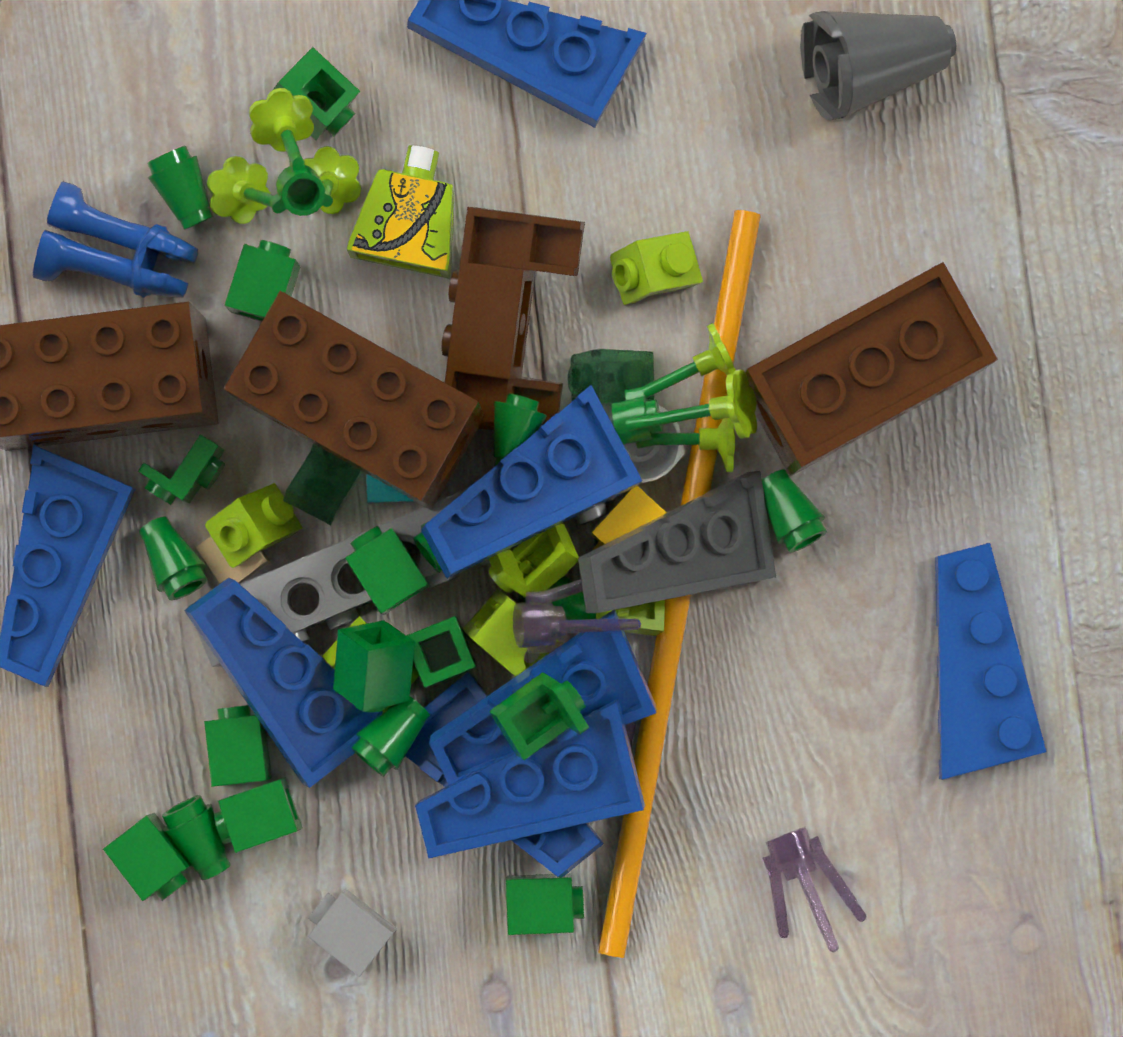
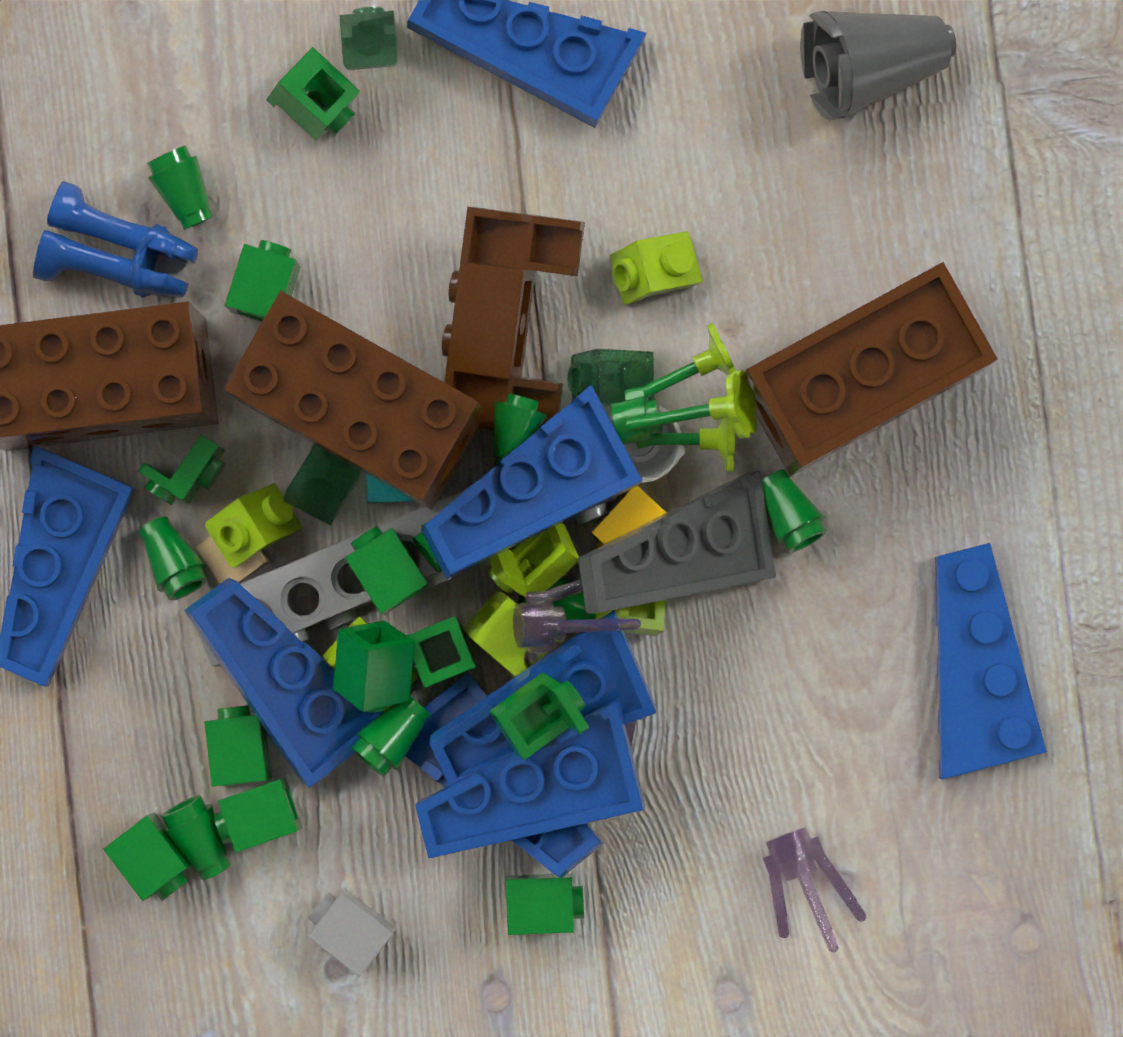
lime plant [207,88,362,224] -> none
torso [347,145,454,279] -> none
light orange piece [598,210,761,958] -> none
none -> clear green bracket [339,7,399,70]

